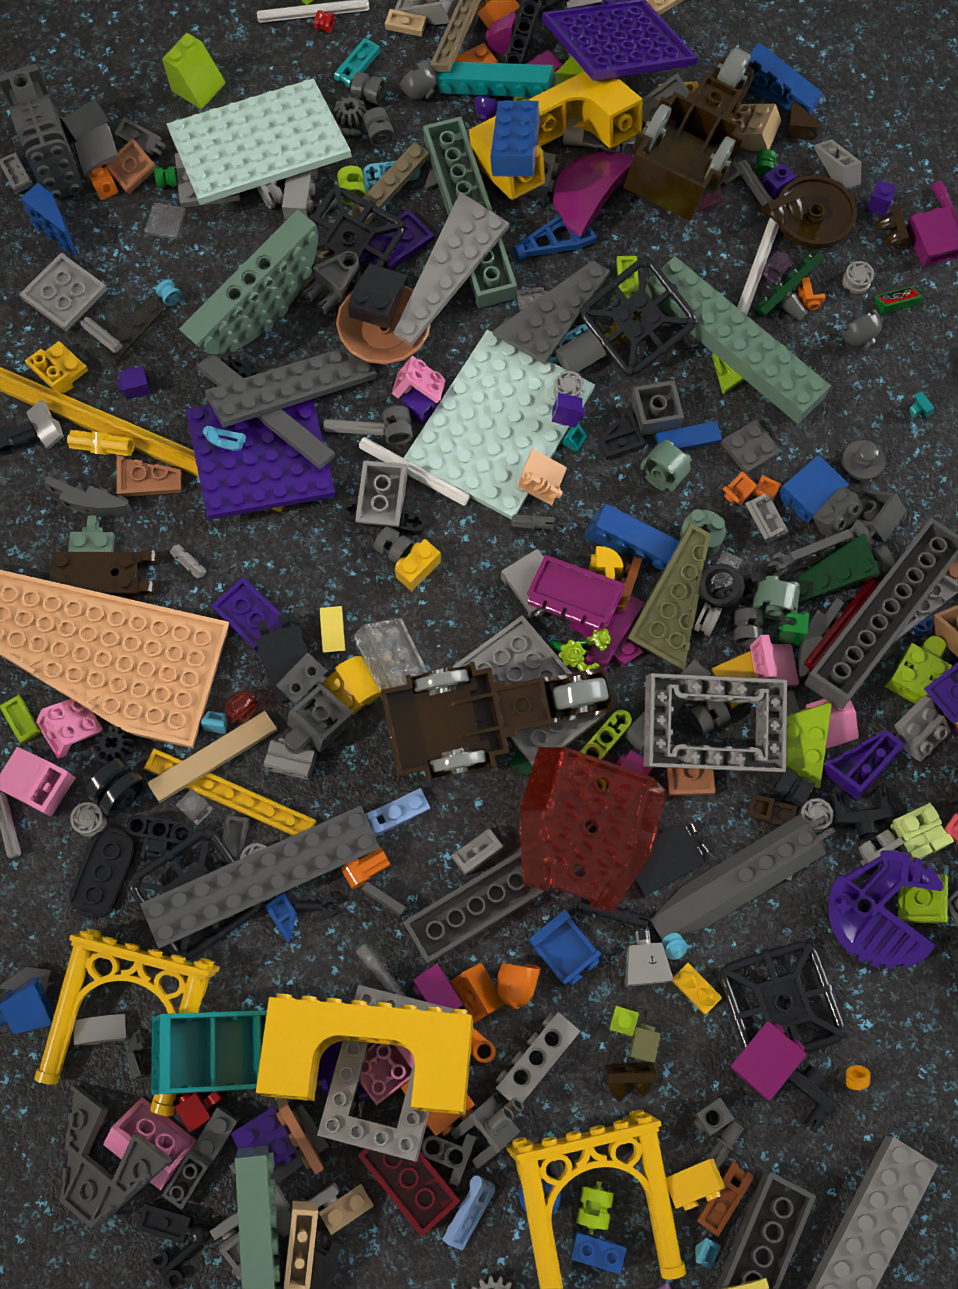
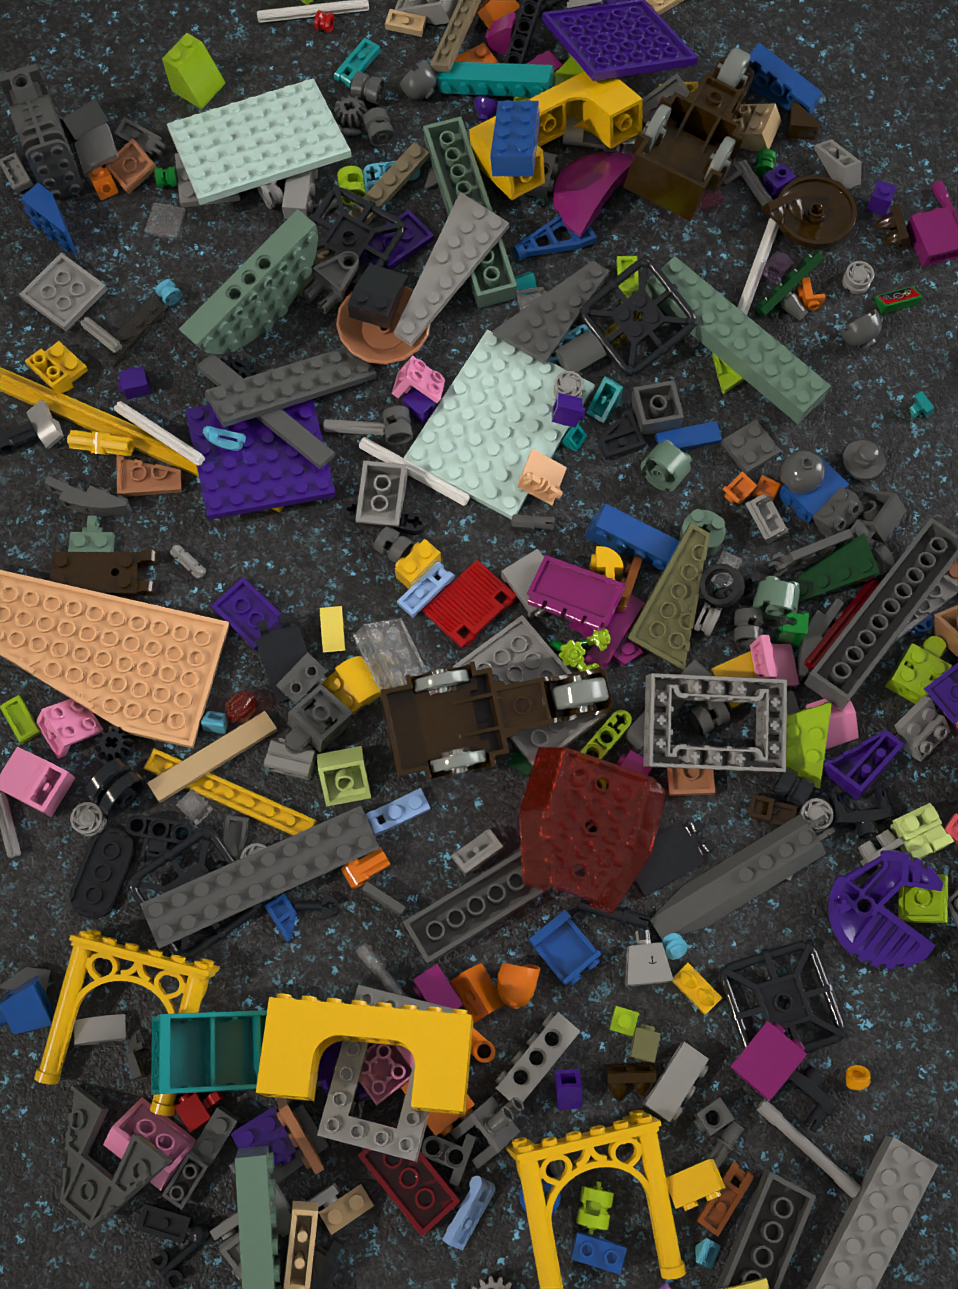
none -> white axle [114,401,205,466]
none -> yellowish green slope [317,746,371,807]
none -> light blue plate [397,561,455,618]
none -> red window [421,560,517,648]
none -> teal slope [514,272,537,296]
none -> dark purple brick [555,1069,582,1110]
none -> teal slope [586,376,623,423]
none -> light grey brick [643,1042,709,1122]
none -> light grey piece [756,1099,862,1198]
none -> dark grey cylinder [780,450,825,495]

